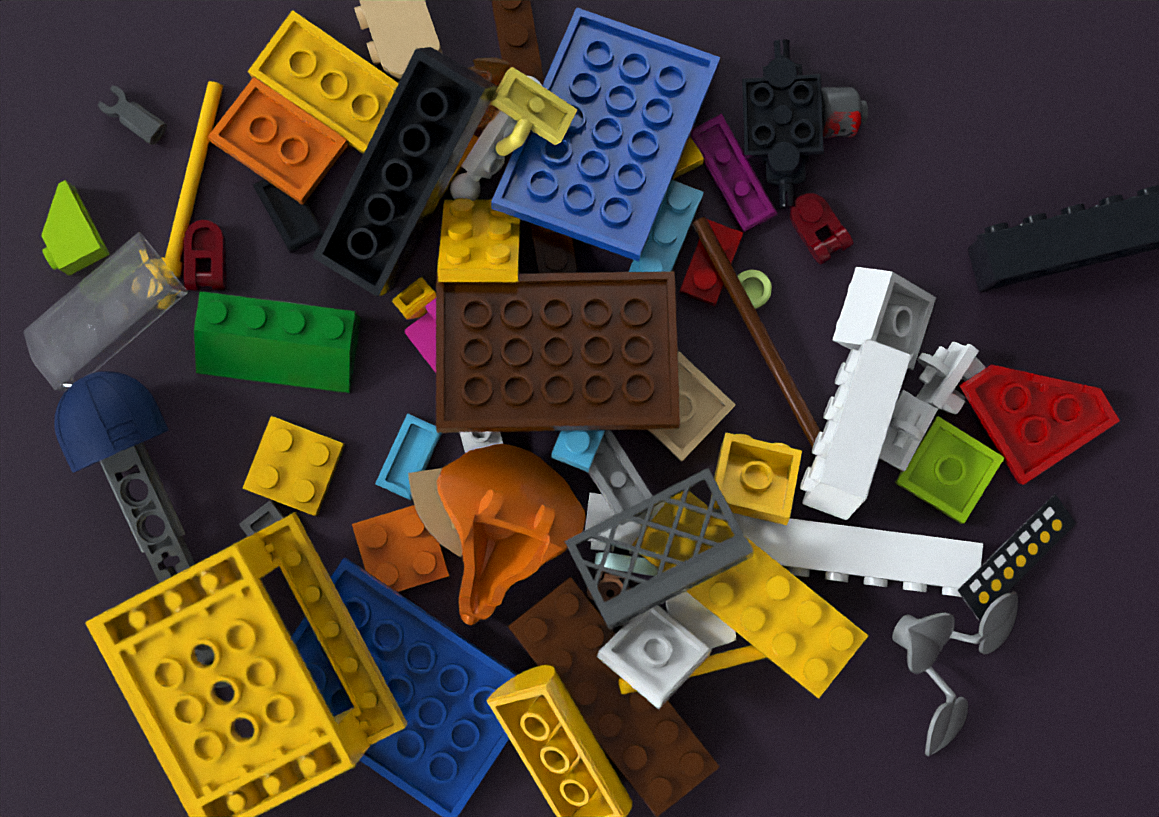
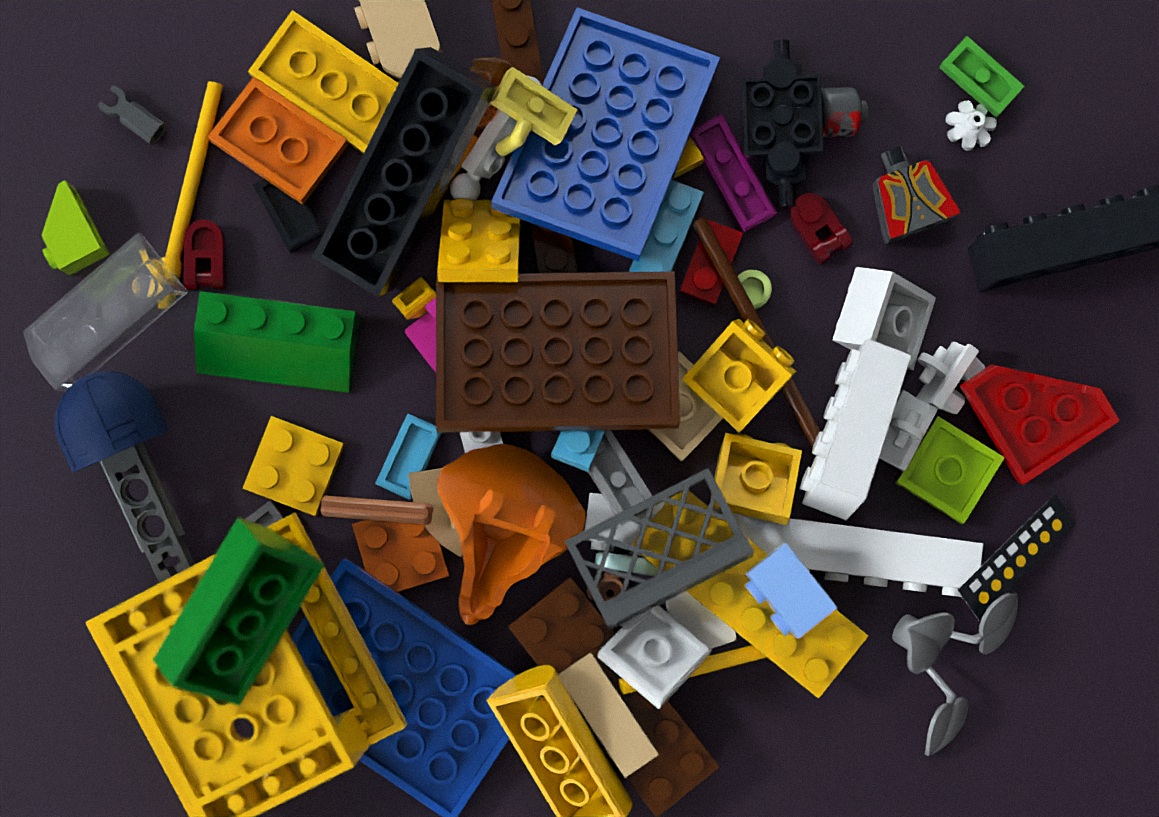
none -> green slope [153,518,325,705]
none -> nougat axle [320,496,433,525]
none -> tan tile [558,652,659,777]
none -> yellow plate [681,319,797,433]
none -> light blue brick [744,543,837,638]
none -> torso [873,146,960,245]
none -> bright green plate [939,36,1025,118]
none -> white plant [946,100,997,151]

